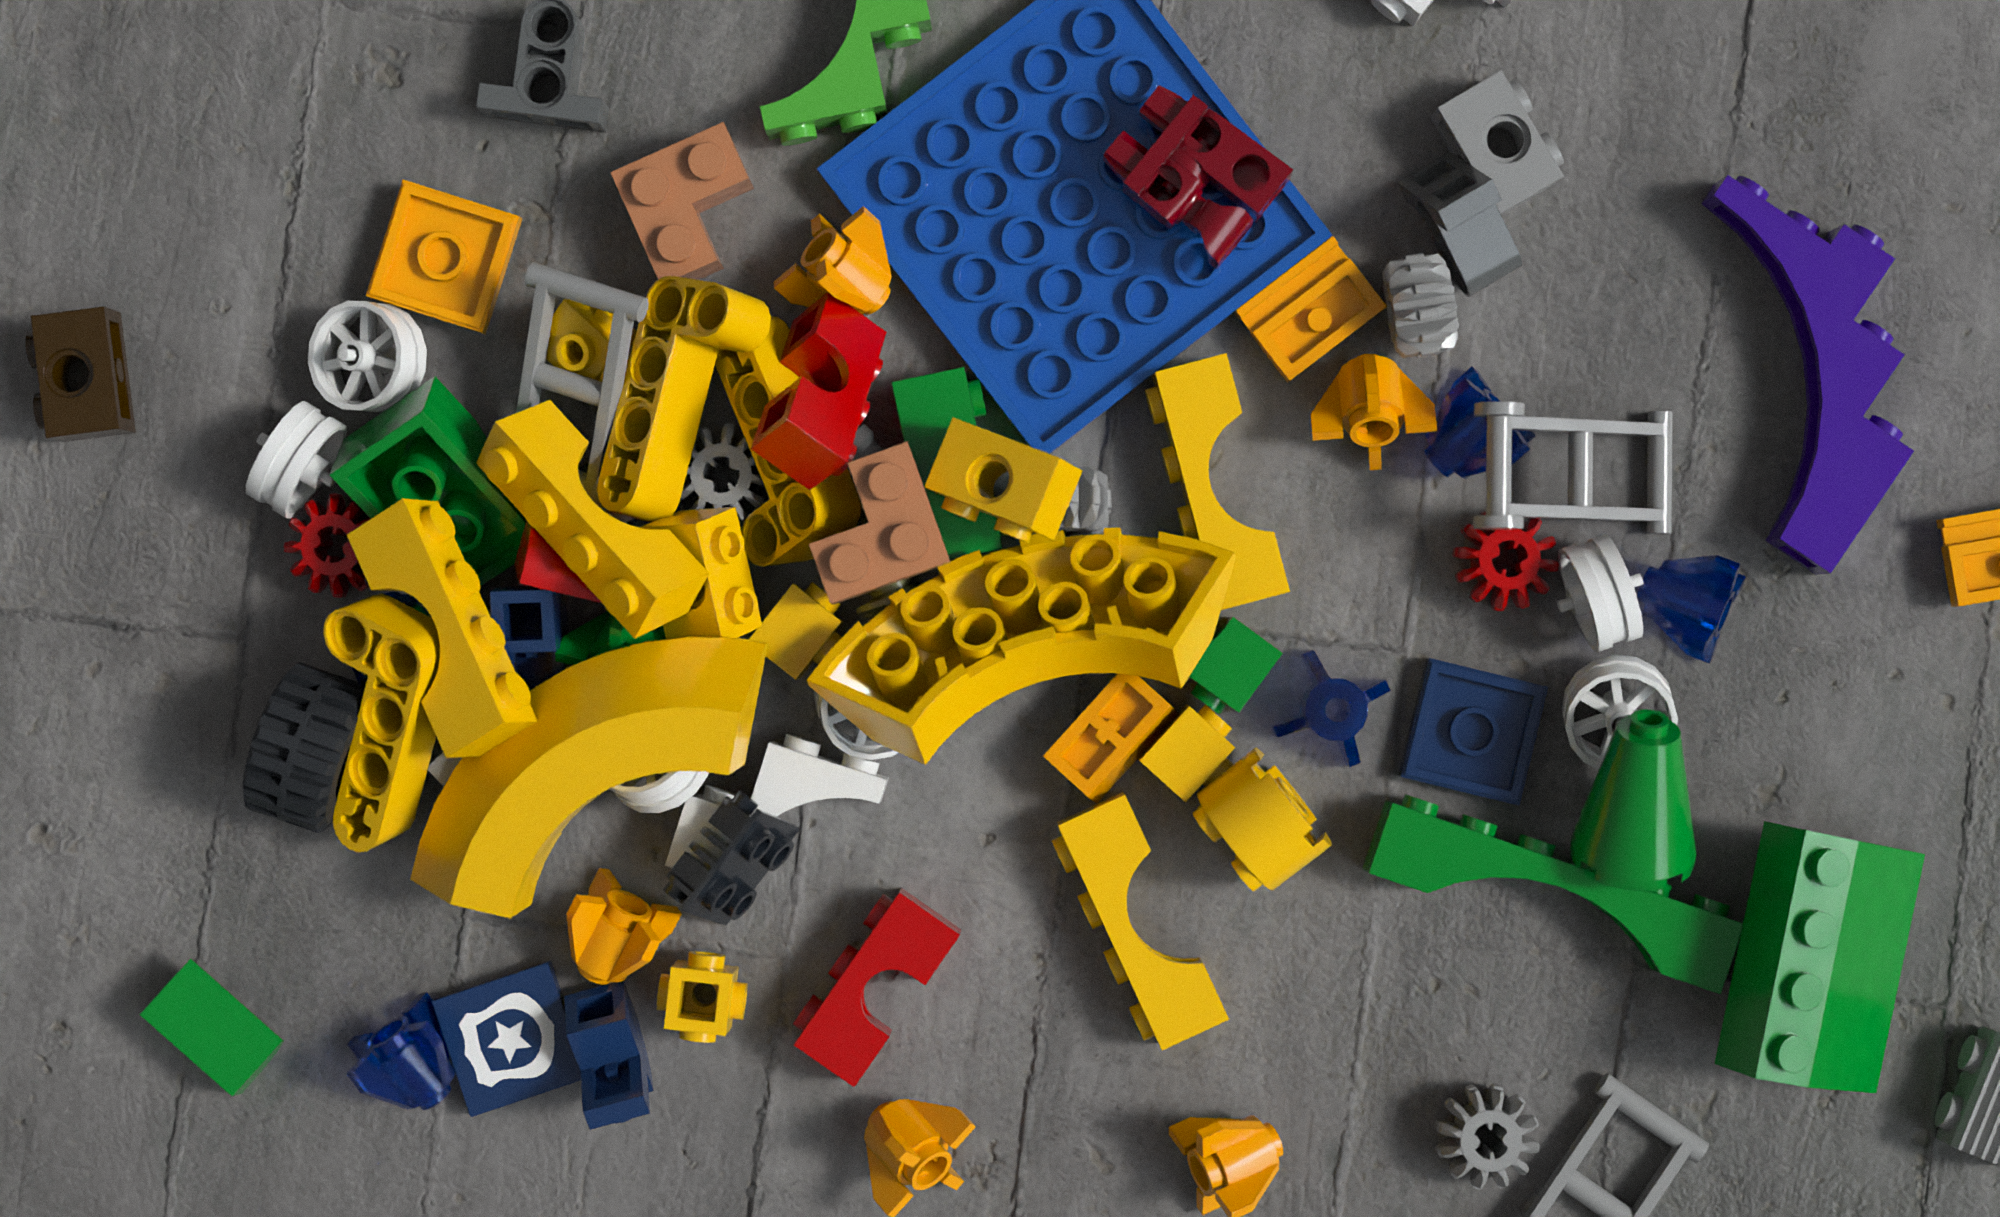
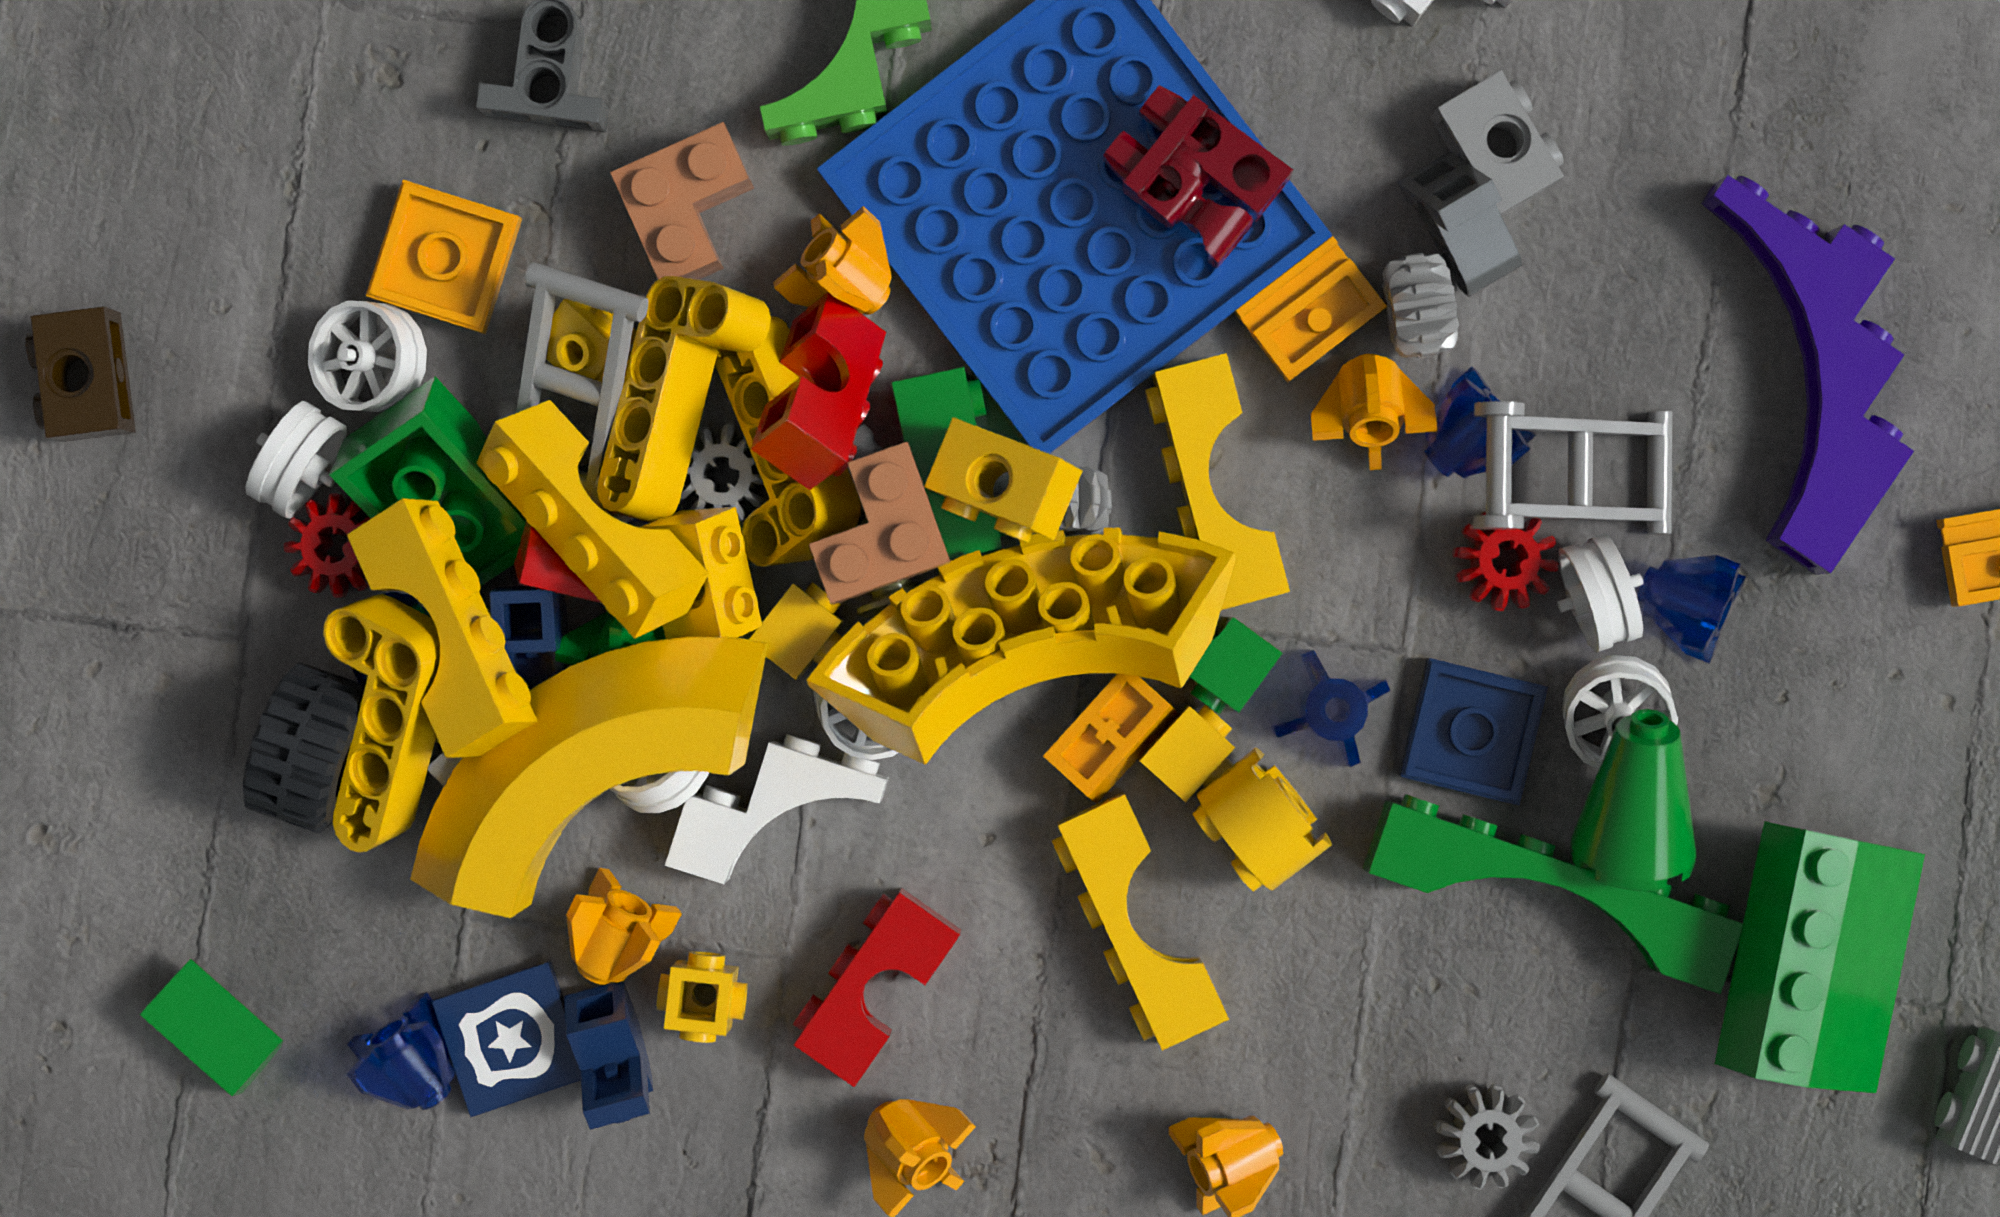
black hinge [663,790,800,926] -> none

